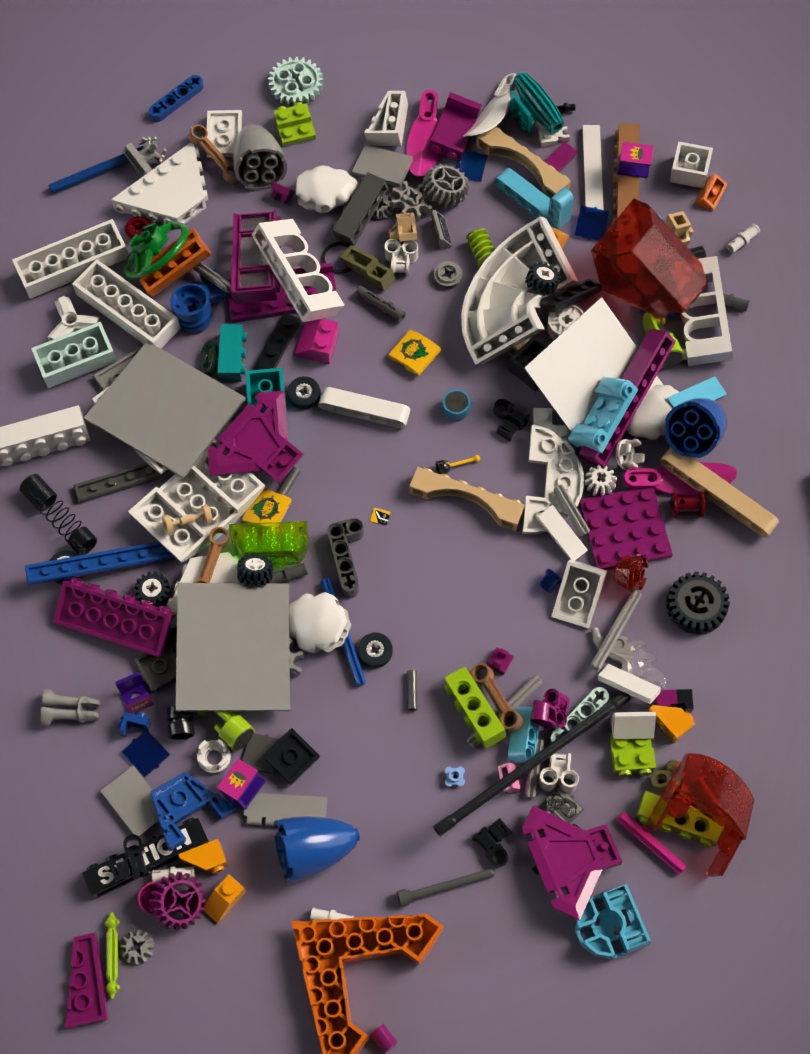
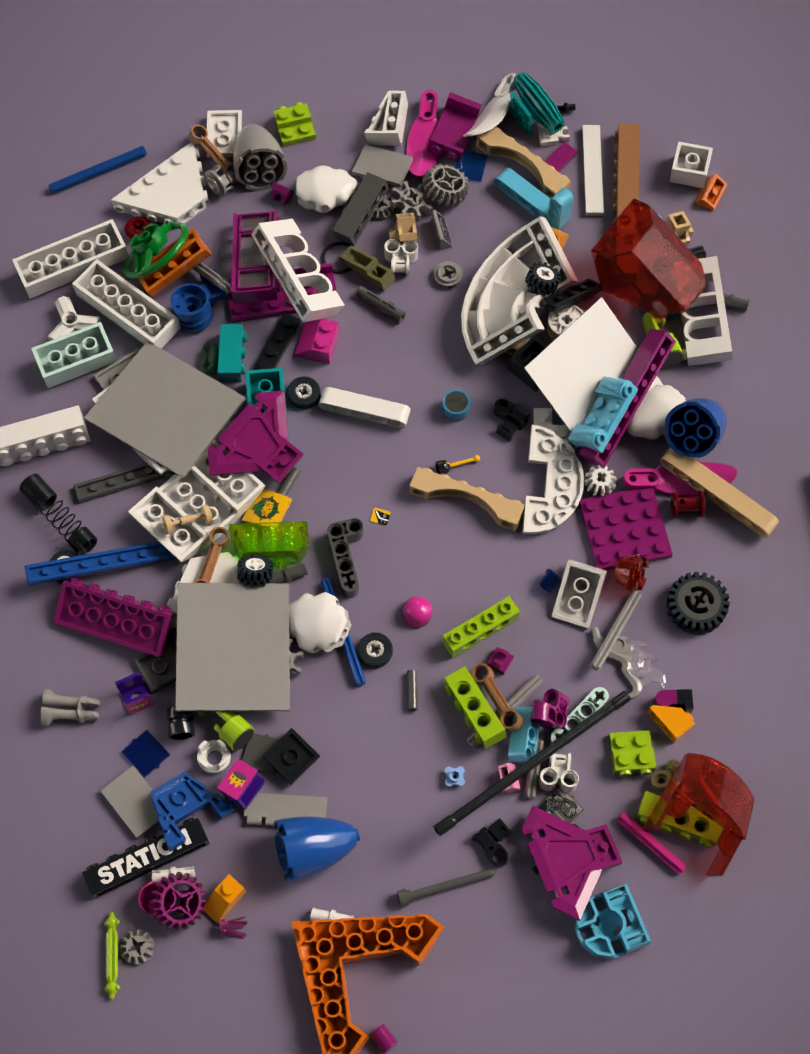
magenta wing [64,932,109,1029] -> none
black piece [110,834,150,883] -> none
blue bracket [118,712,151,737] -> none
light grey piece [122,136,167,177] -> none
black wheel [134,571,171,607] -> none
blue beam [149,75,204,122] -> none
light orange slope [178,839,228,874] -> none
light aqua gear [268,56,323,106] -> none
yellow slope [388,329,441,376] -> none
lime piece [465,228,495,268] -> none
white tile [537,505,588,561] -> none
light grey axle [553,484,590,536] -> none
clear blue piece [574,205,610,241] -> none
white tile [598,664,661,704] -> none
white slope [610,712,656,739] -> none
white piece [615,439,645,470] -> none
piece [617,142,653,178] -> none
medium azure sticker [668,376,727,416] -> none
white pin [726,224,760,254] -> none
none -> light grey piece [204,165,233,196]
none -> flat silver piece [215,916,247,939]
none -> dark pink hair [402,596,433,628]
none -> lime brick [442,596,520,658]

